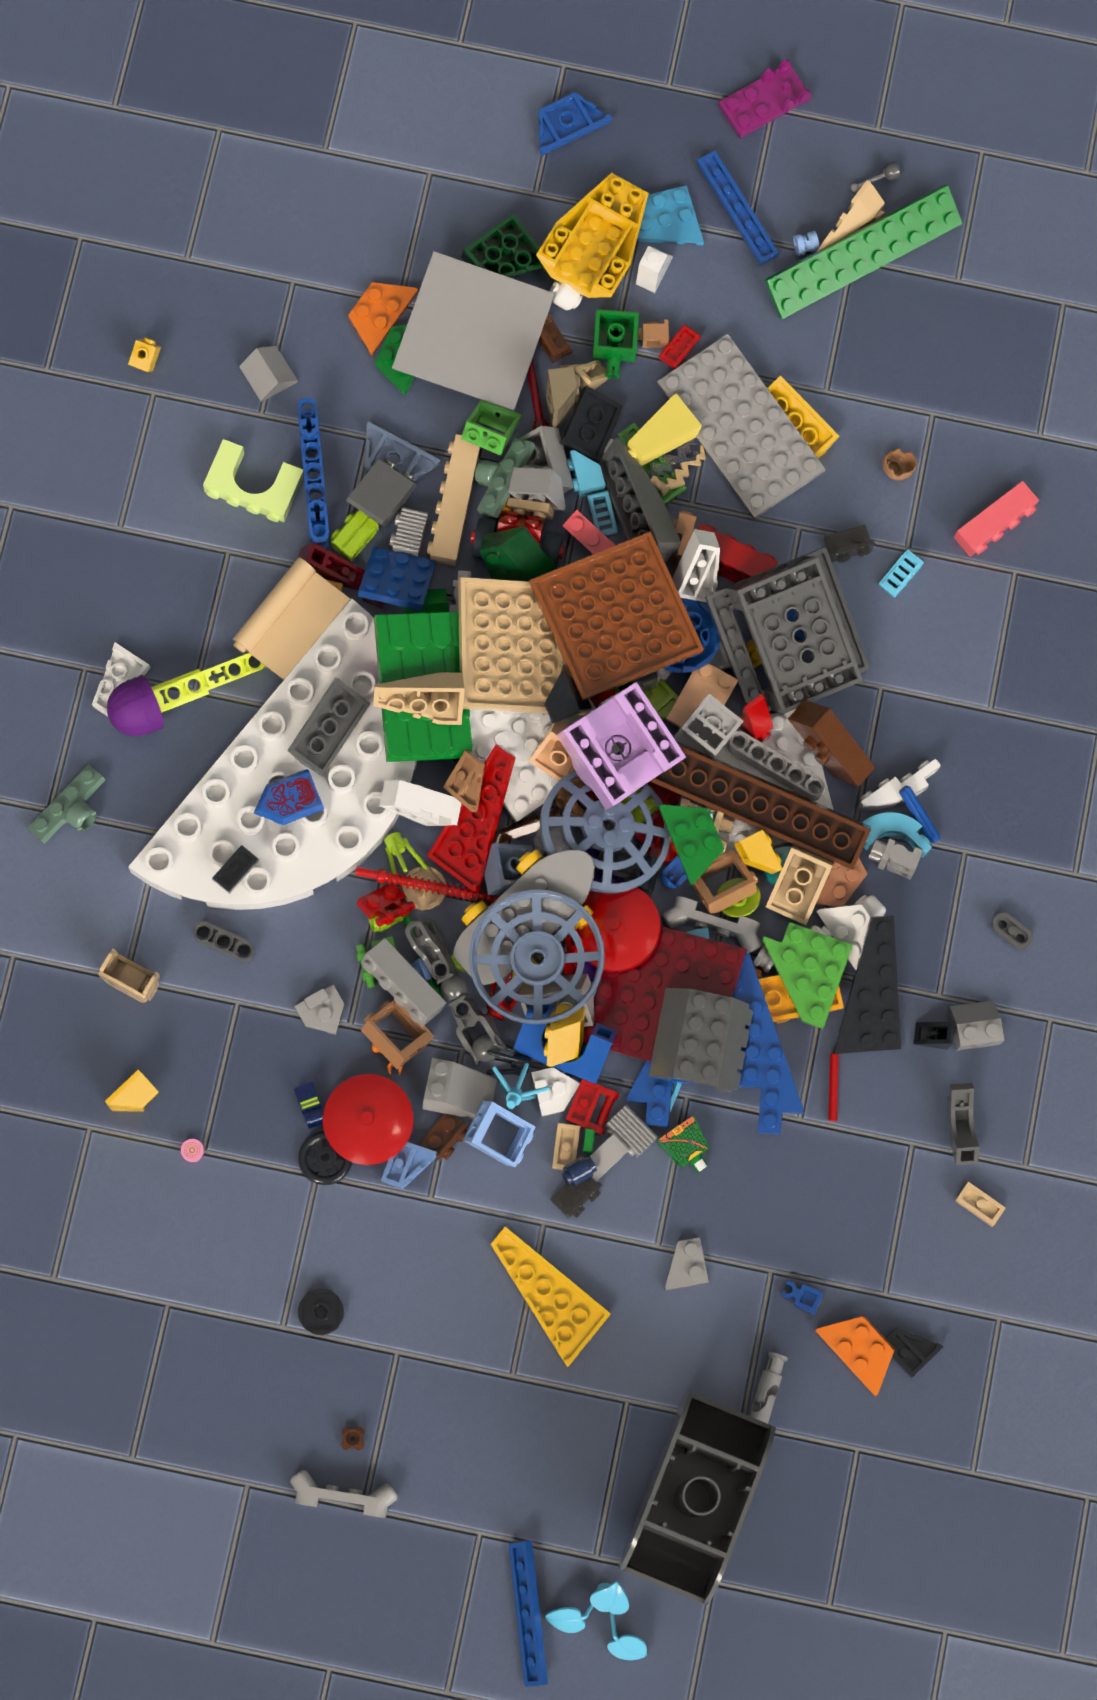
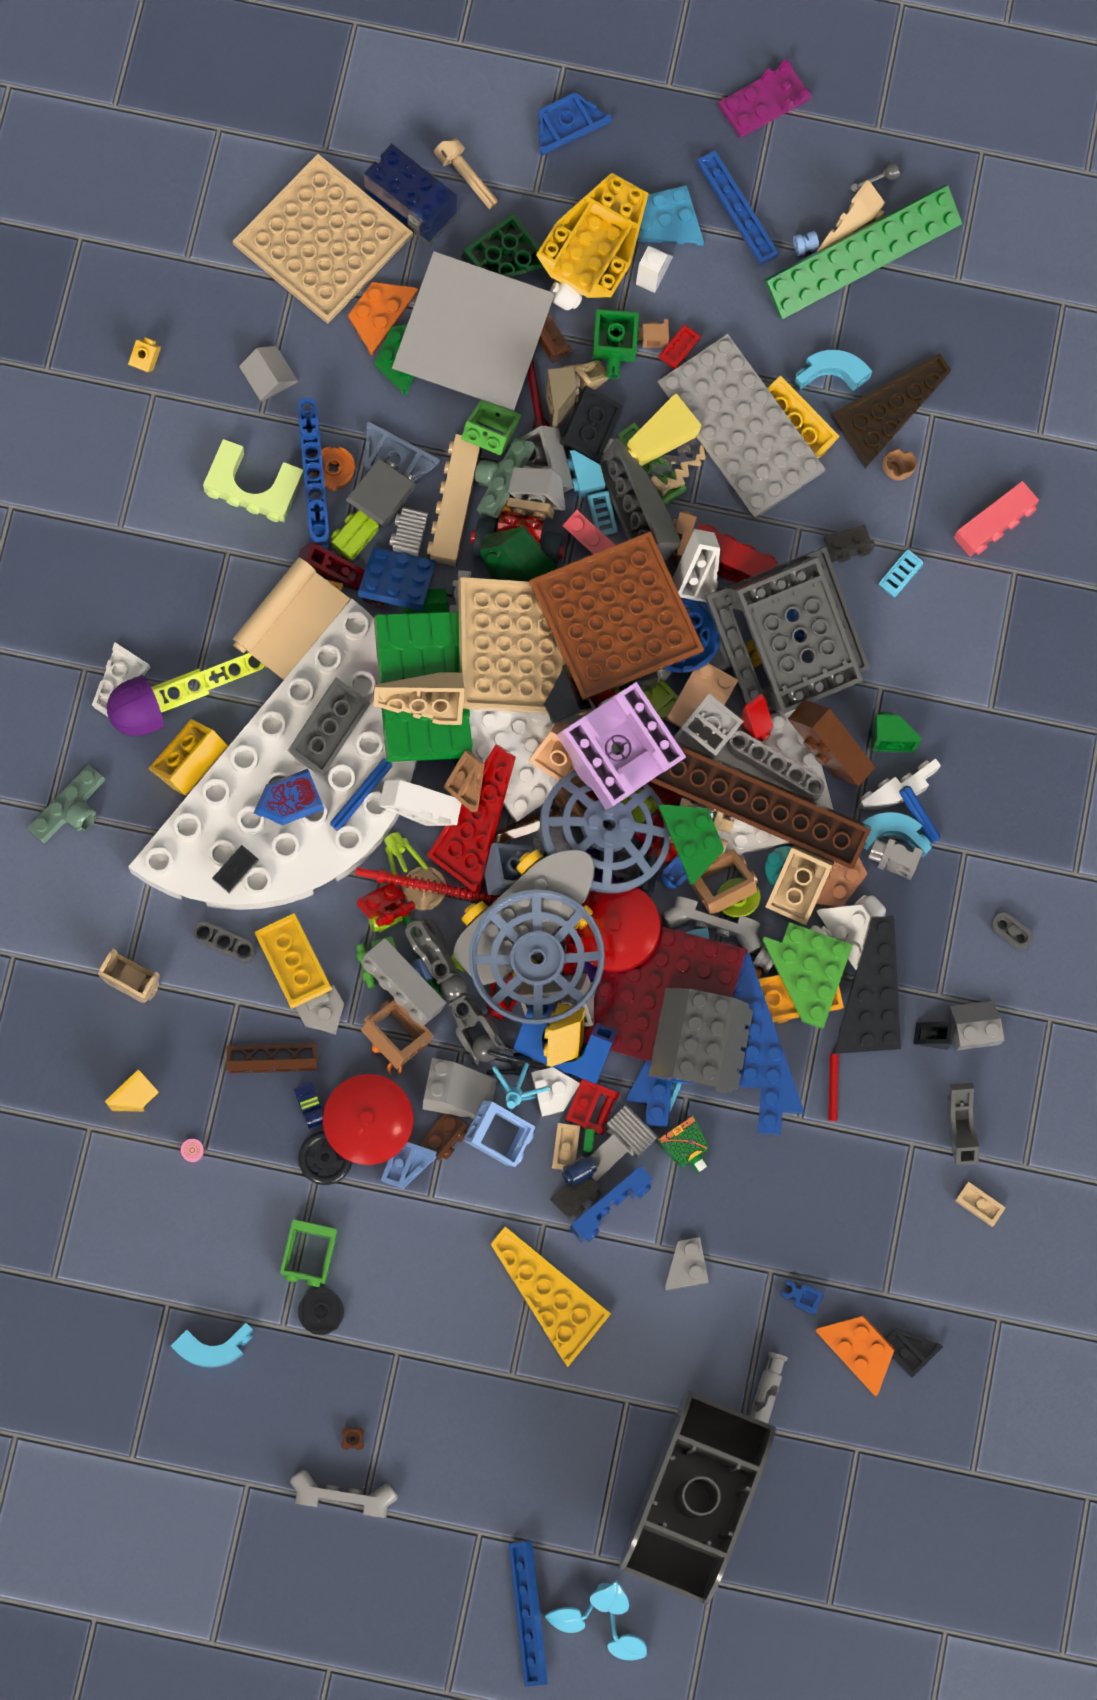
yellow slope [734,830,783,874] -> none
none -> yellow slope [148,719,228,796]
none -> medium azure arch [171,1323,253,1368]
none -> reddish brown fence [226,1043,318,1074]
none -> tan plate [233,154,413,324]
none -> yellow plate [254,913,332,1009]
none -> bright green window [280,1219,338,1288]
none -> orange plate [313,447,355,491]
none -> blue axle [330,758,392,831]
none -> clear blue piece [364,143,457,246]
none -> tan piece [434,138,498,209]
none -> blue piece [570,1166,653,1243]
none -> medium azure arch [794,350,872,392]
none -> dark brown wing [831,353,951,469]
none -> green slope [871,712,921,753]

